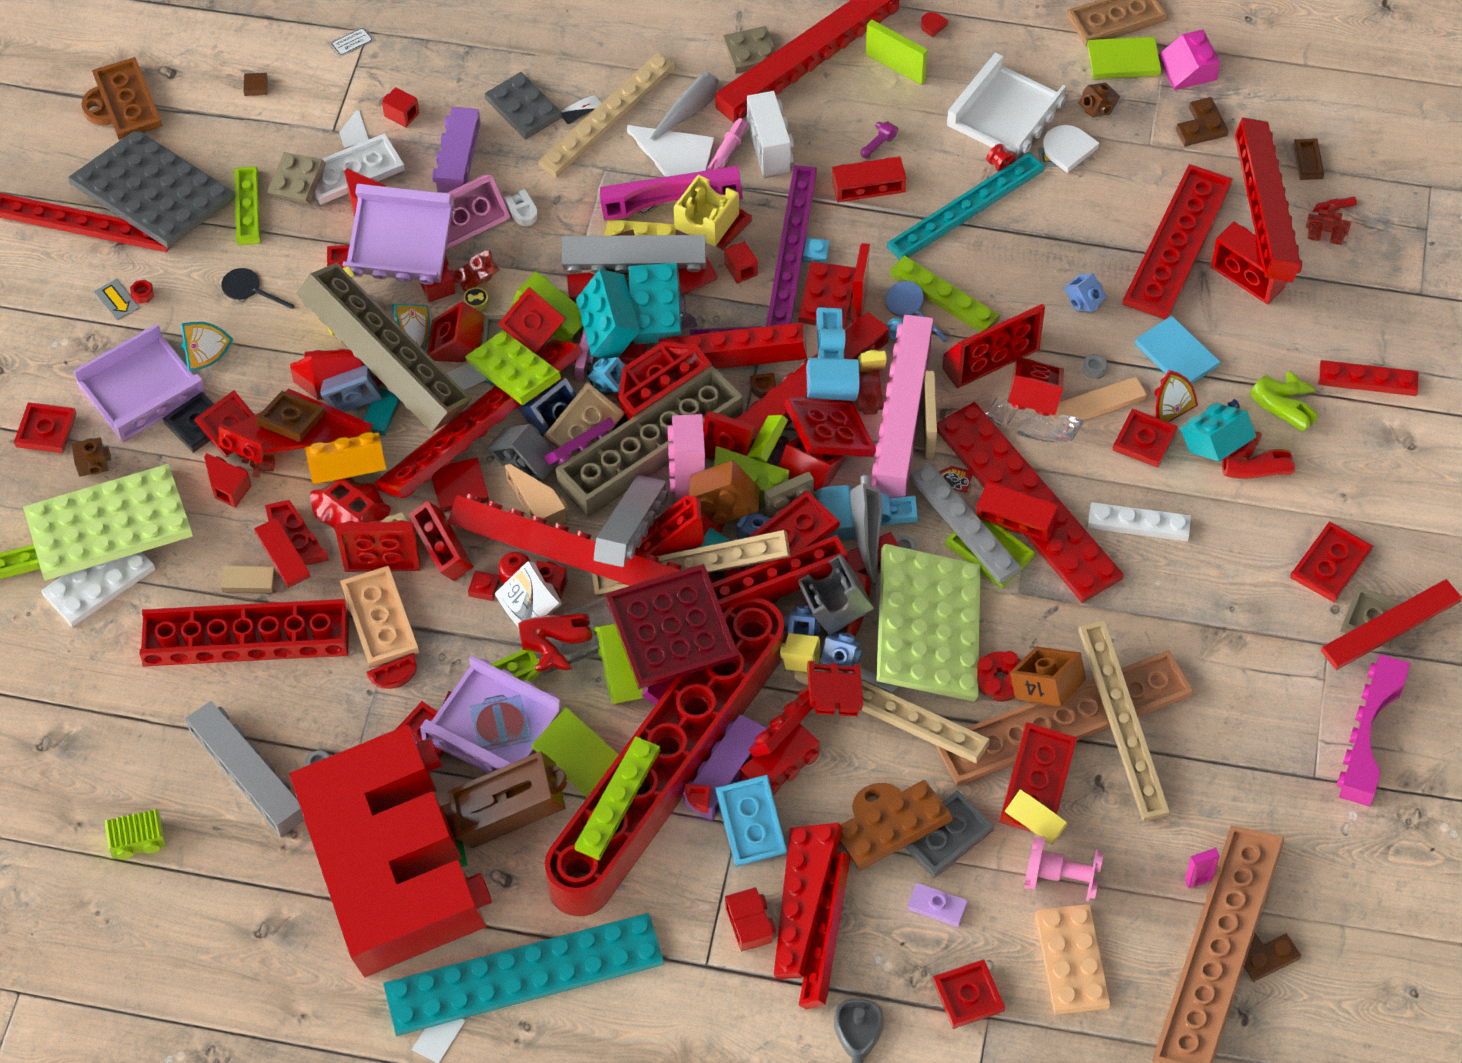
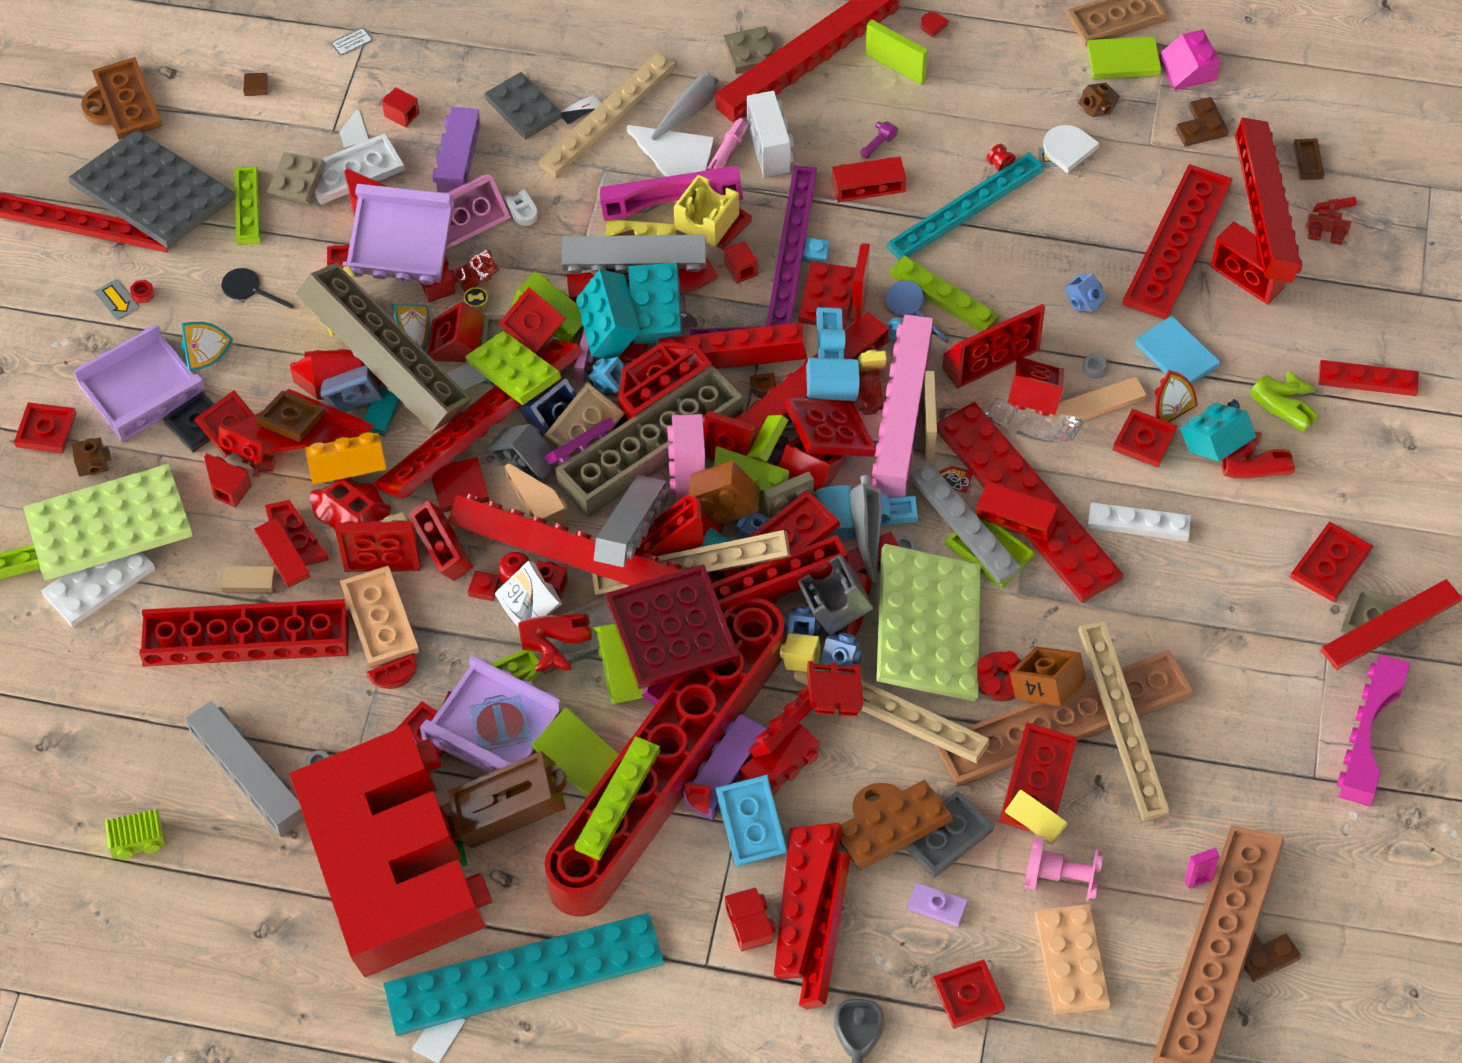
white sticker [848,668,899,692] -> none
white panel [947,52,1067,160] -> none

